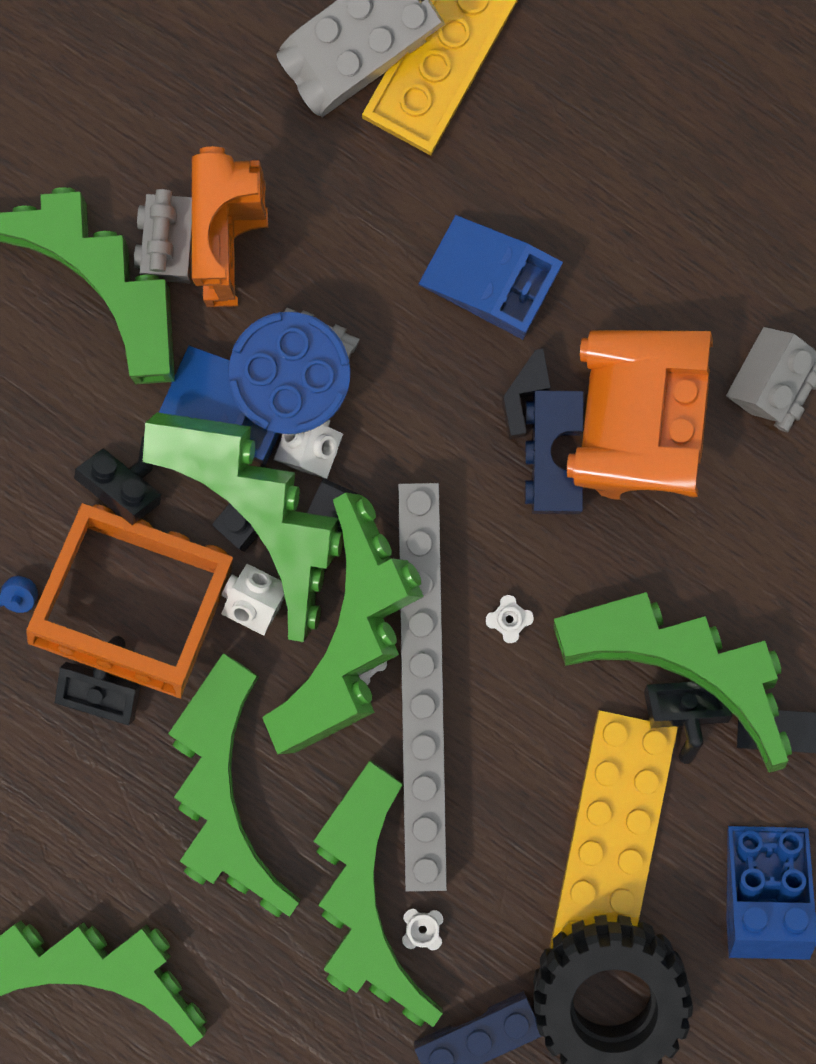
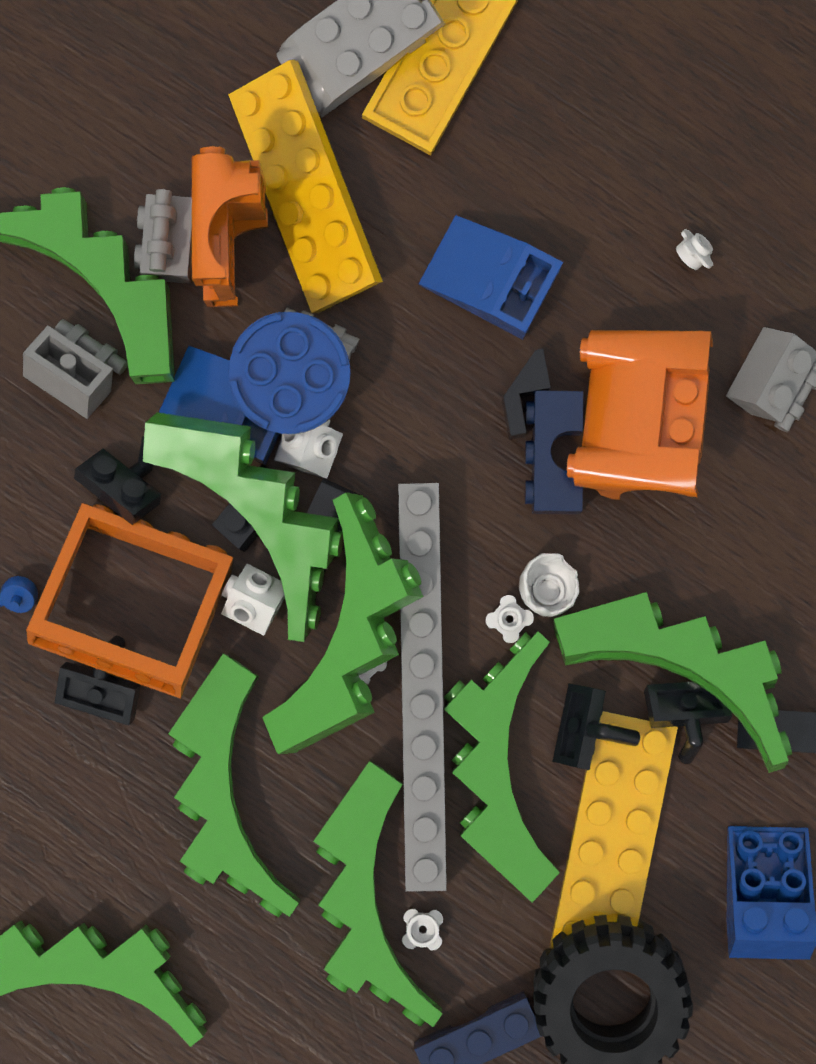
none -> light grey brick [23,319,128,419]
none -> yellow plate [228,60,383,313]
none -> bright green arch [443,631,560,903]
none -> white hair [519,553,580,617]
none -> black plate [552,683,640,770]
none -> white plate [676,229,713,270]

